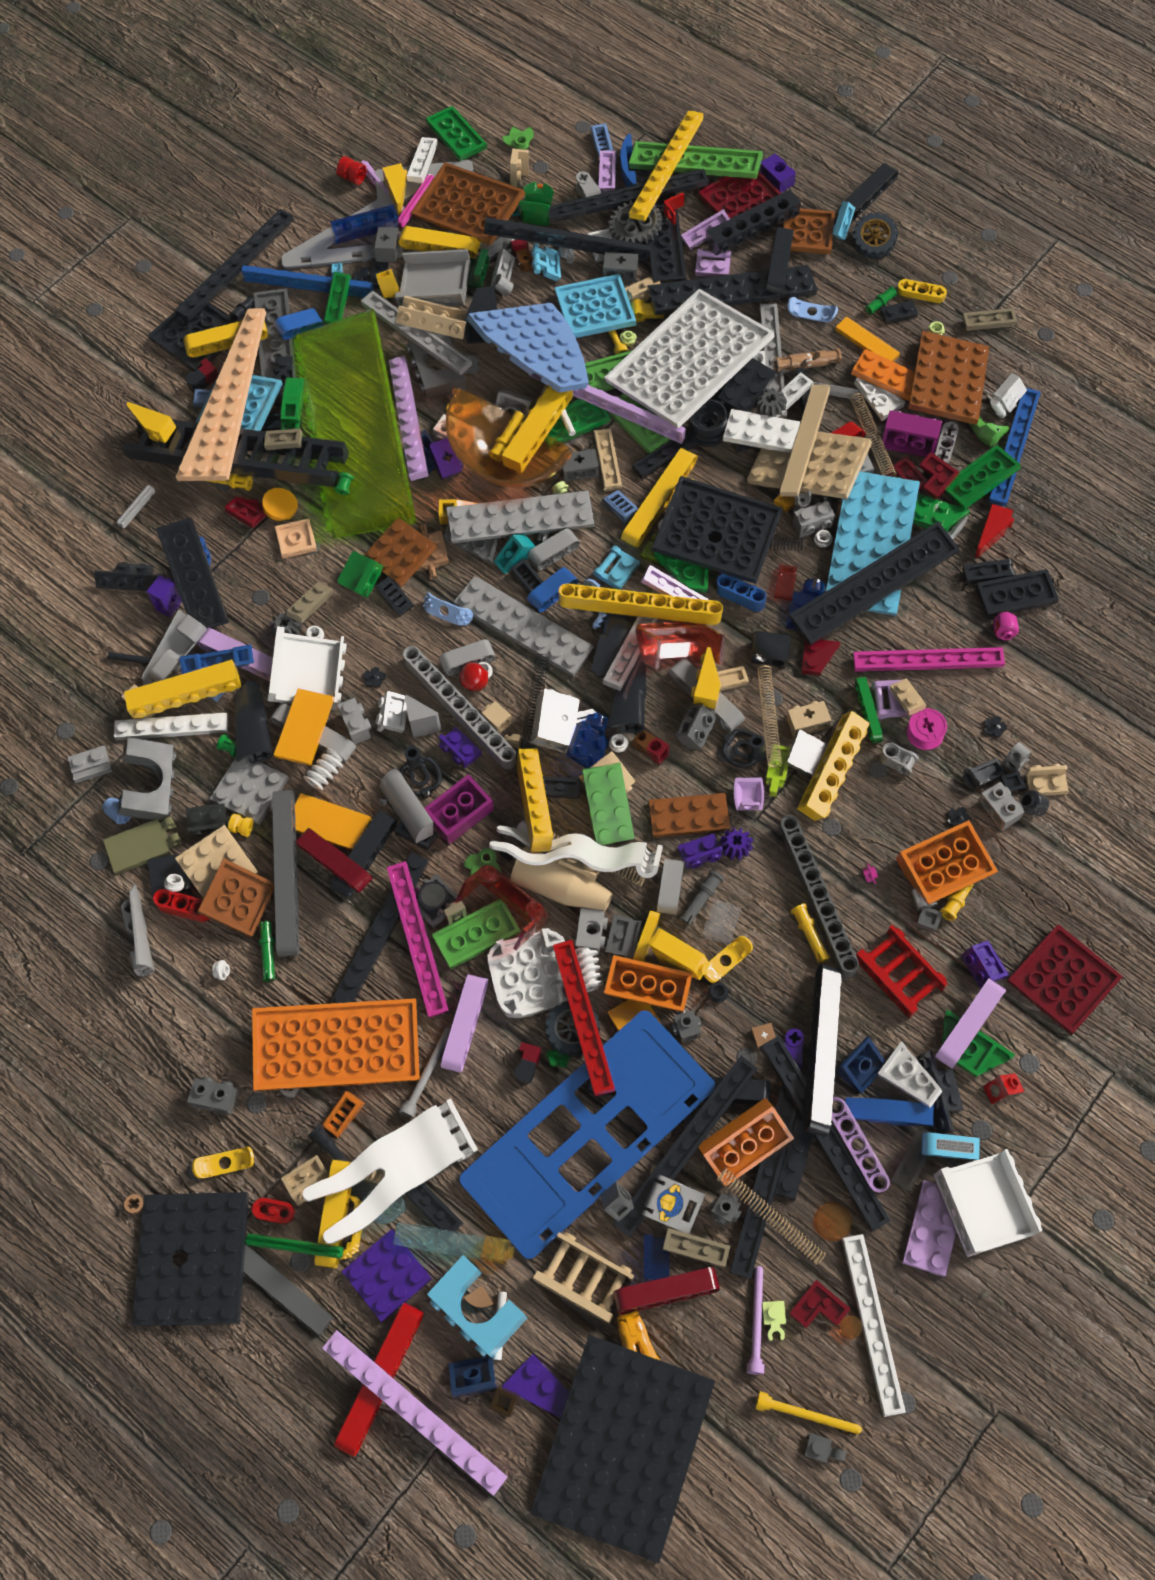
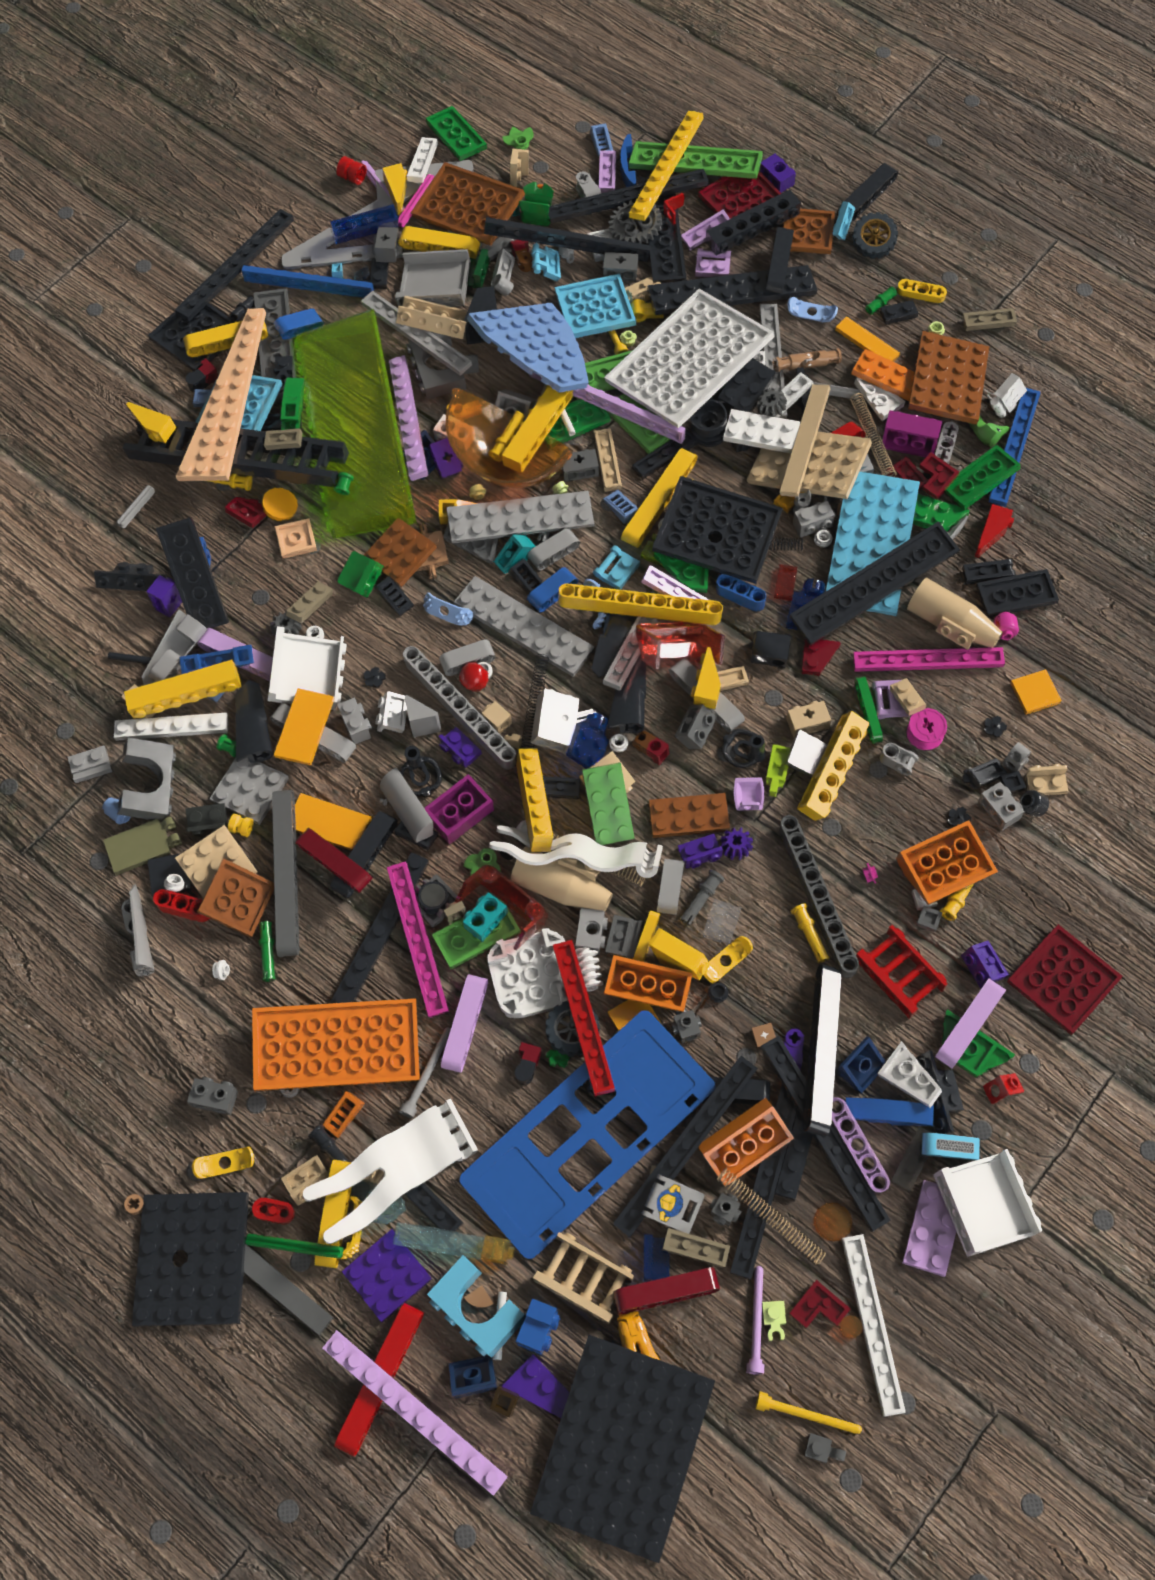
white piece [303,748,343,791] -> none
green tile [324,272,351,326] -> none
yellow brick [376,269,400,298] -> none
dark grey brick [600,1182,634,1222] -> none
tan piece [757,665,782,767] -> none
none -> teal brick [463,892,508,942]
none -> yellowish green plate [469,484,486,500]
none -> blue brick [516,1298,560,1356]
none -> tan piece [907,578,1003,650]
none -> light orange tile [1010,669,1062,715]

